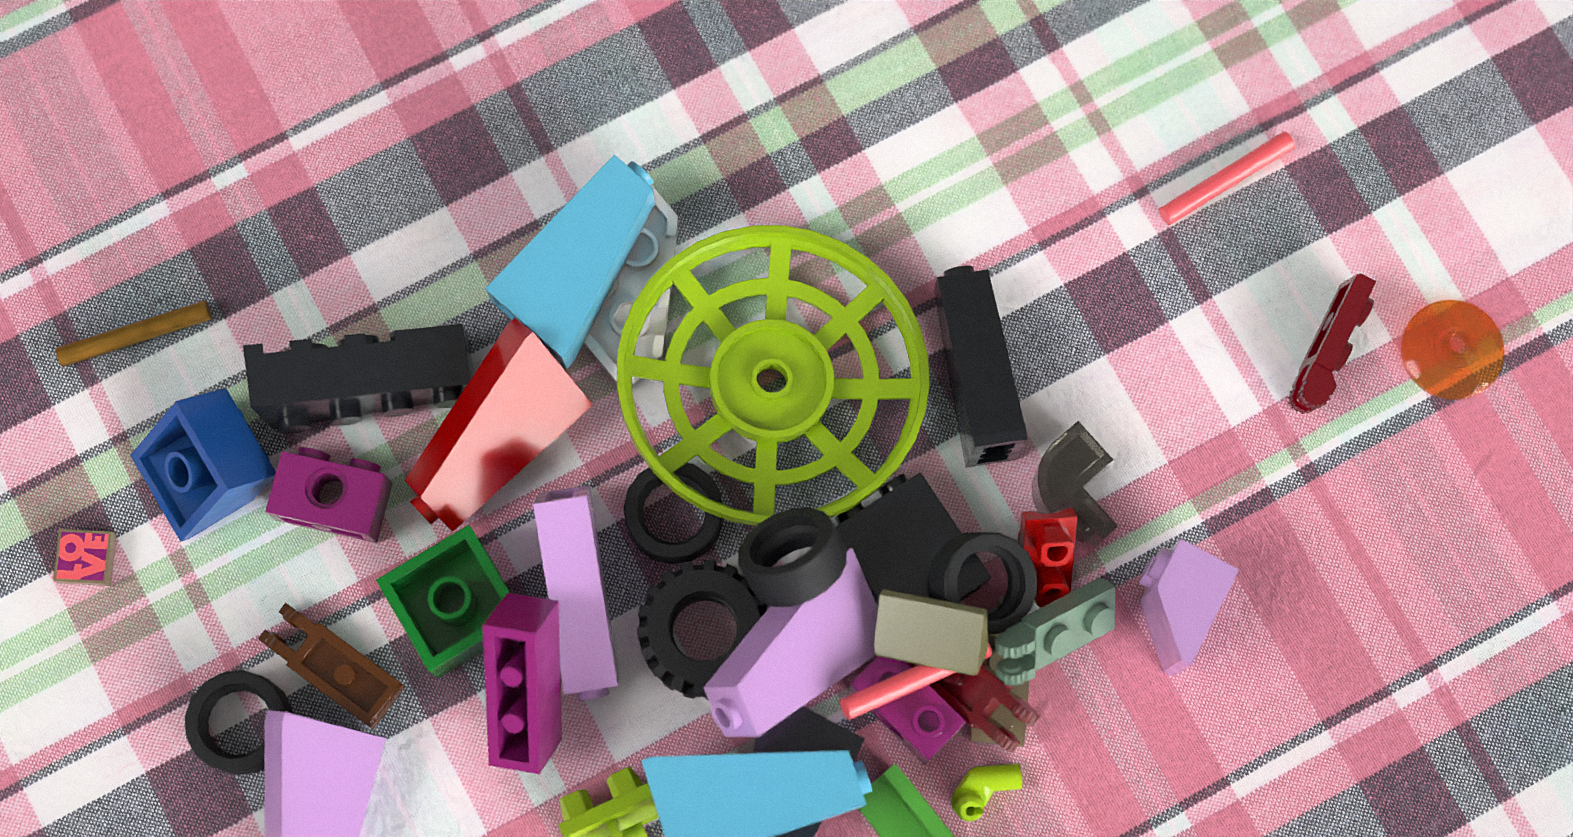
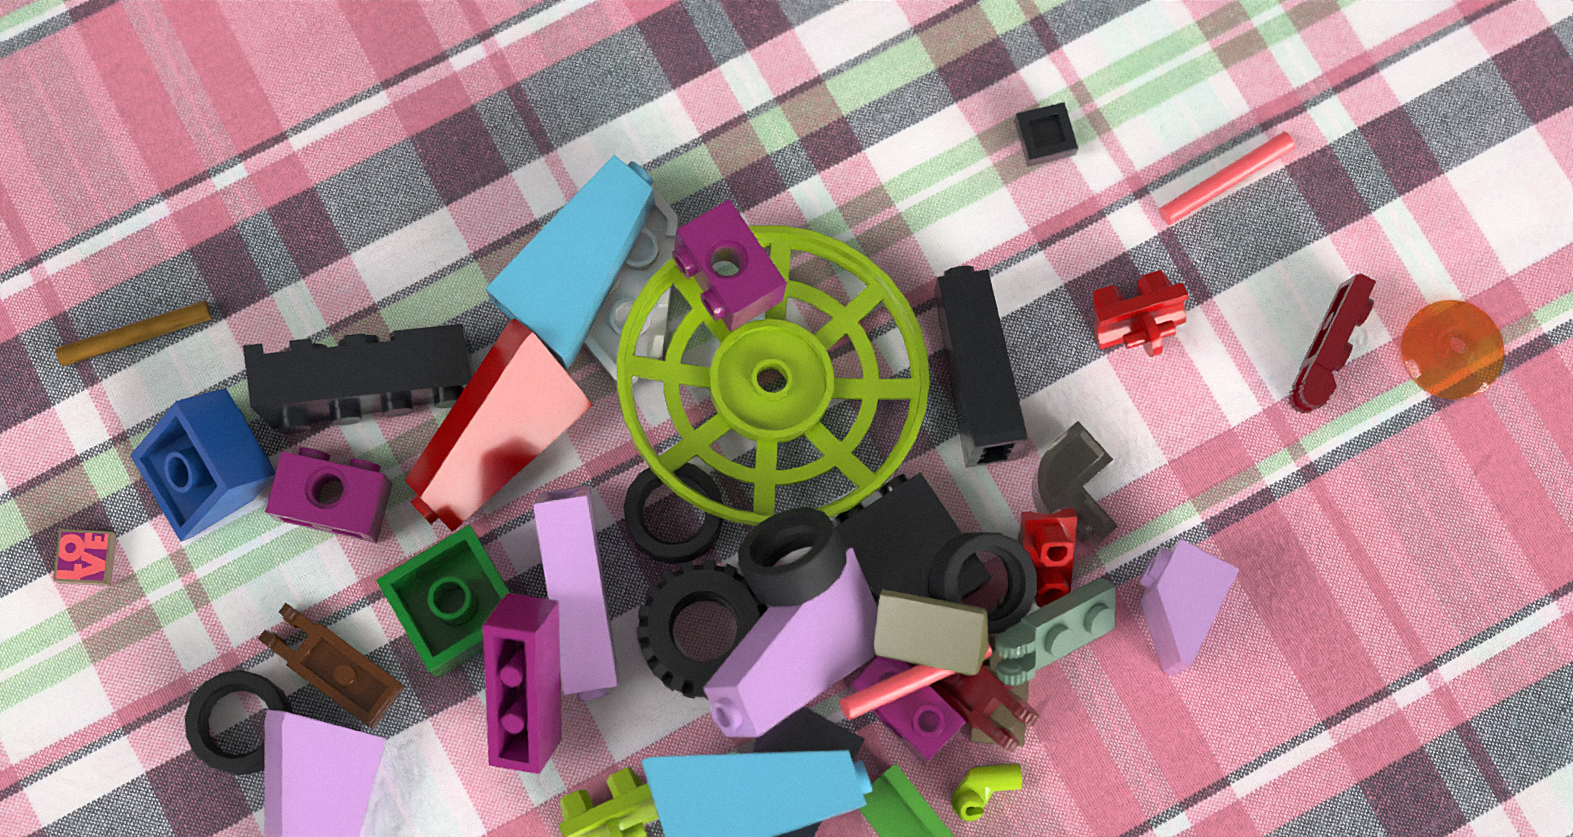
none -> magenta brick [672,199,787,332]
none -> black plate [1014,102,1078,167]
none -> red hips [1093,270,1188,357]

